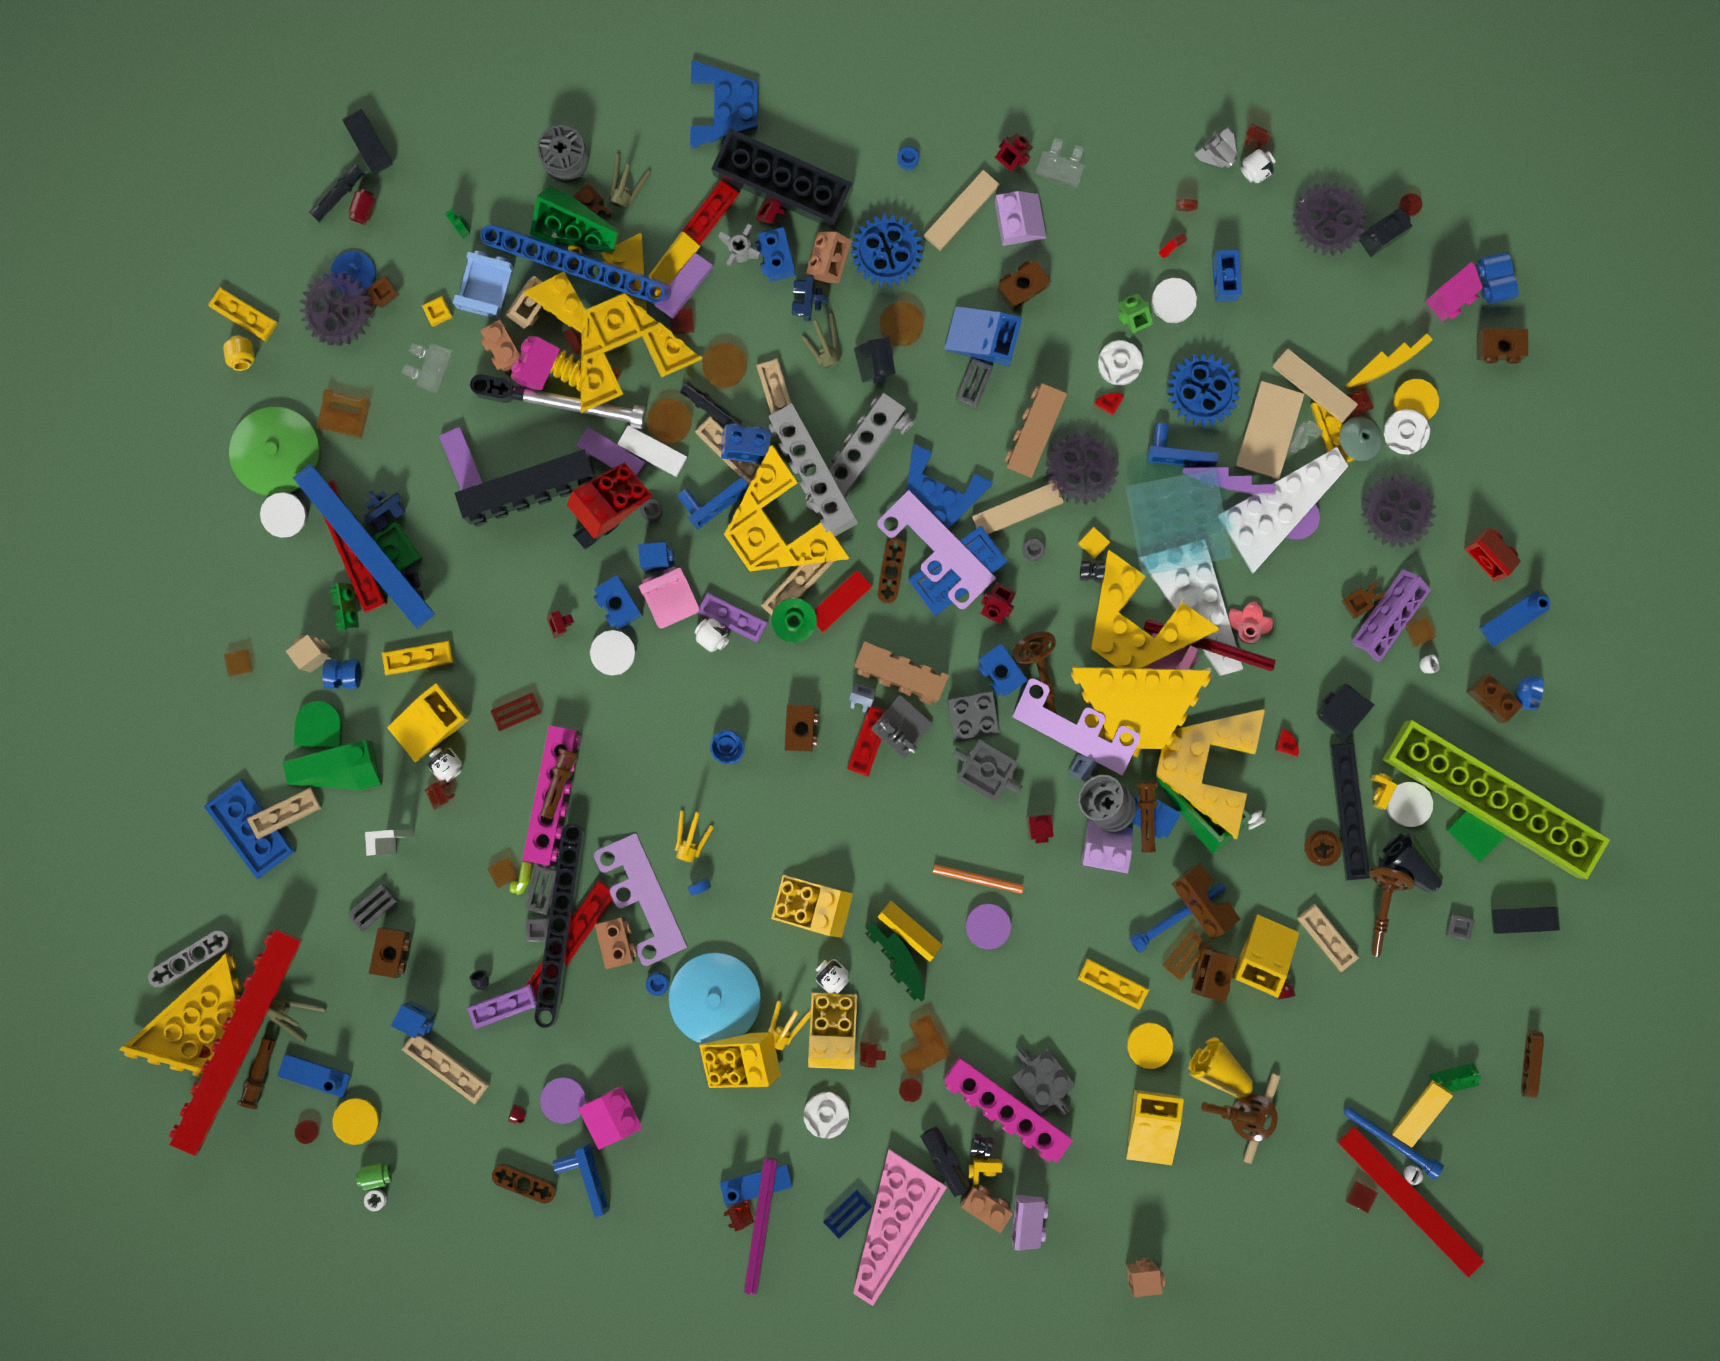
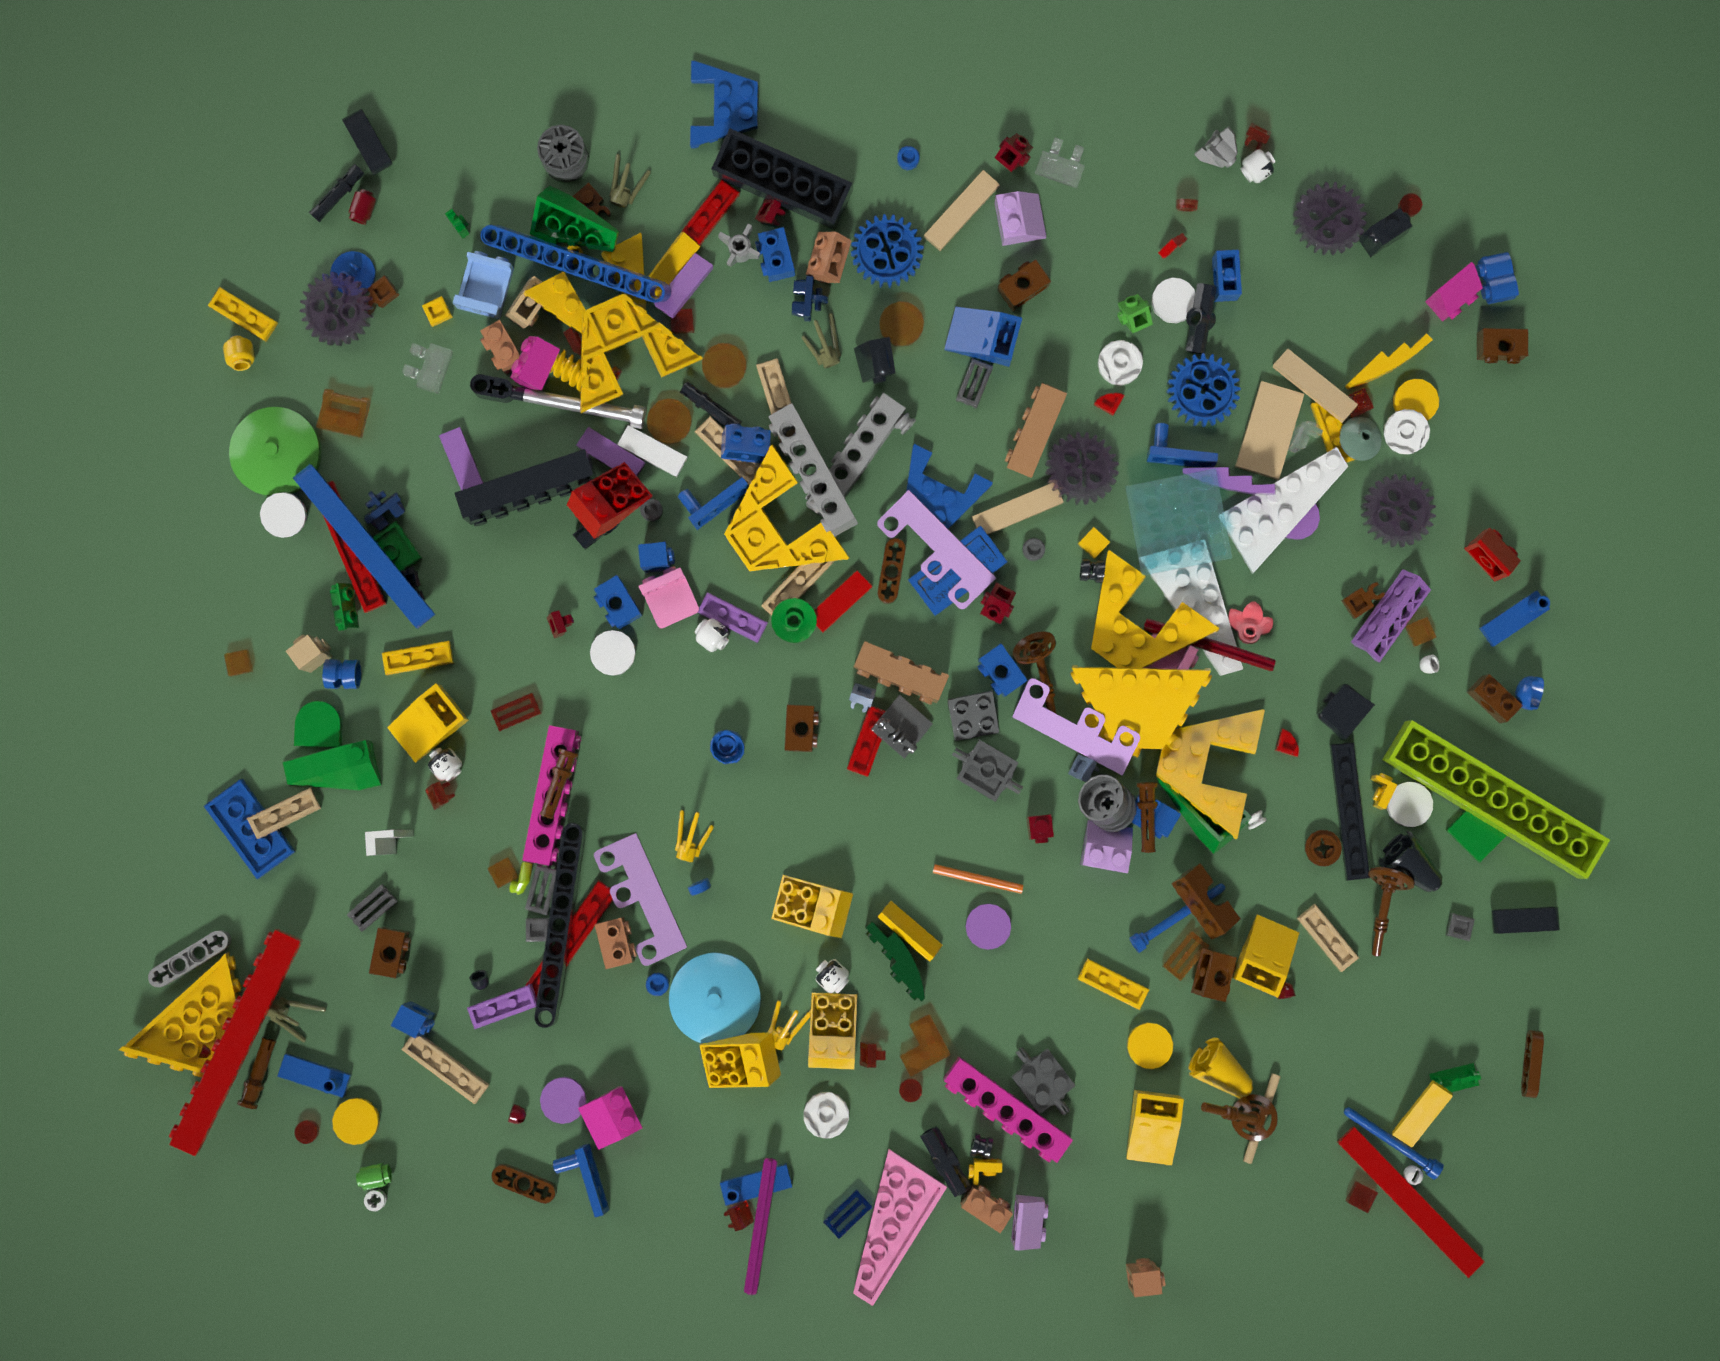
none -> black piece [1185,283,1217,354]

